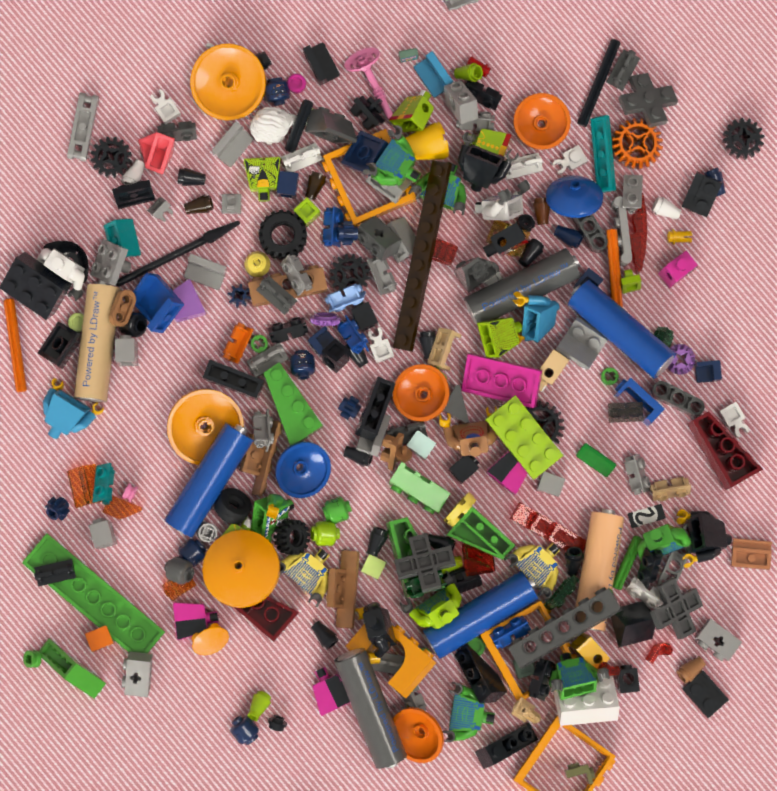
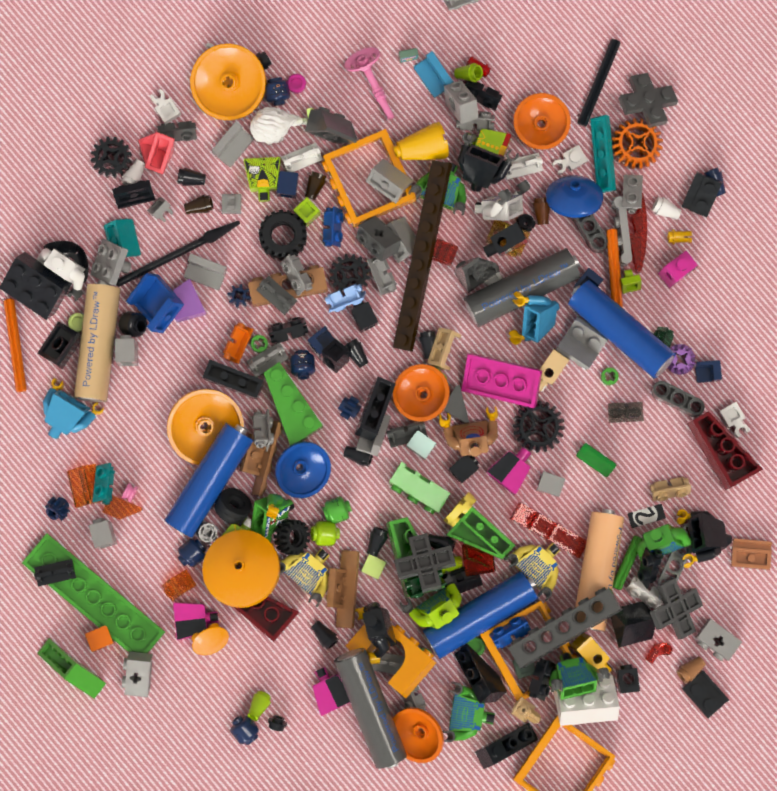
bright green bush [23,650,41,668] -> none
light grey plate [67,92,99,162] -> none
medium nougat plate [109,290,136,327] -> none
dark grey head [164,557,195,585] -> none
light yellow cone [244,251,270,277] -> none
black axle [285,99,313,153] -> none
black panel [303,43,340,86] -> none
medium lavender gear [310,312,341,326] -> none
dark blue gear [337,221,358,245] -> none
blue hinge [337,315,369,354] -> none
dark blue plate [341,130,389,177] -> none
black hips [350,96,385,130] -> none
torso [363,125,421,186] -> none
white plate [368,327,394,364] -> none
medium nougat hips [380,432,412,471] -> none
lime torso [389,90,434,133] -> none
lime torso [477,317,523,358] -> none
lime plate [485,395,564,480] -> none
black cone [519,239,544,267] -> none
clear green plate [544,574,579,611] -> none
dark blue cone [554,225,584,249] -> none
olive bracket [564,762,595,784] -> none
black cone [565,547,584,576] -> none
clear red arm [597,662,620,676] -> none
dark grey hinge [606,50,640,91] -> none
blue panel [614,378,665,426] -> none
light grey hinge [624,454,651,495] -> none
black gear [722,118,765,160] -> none

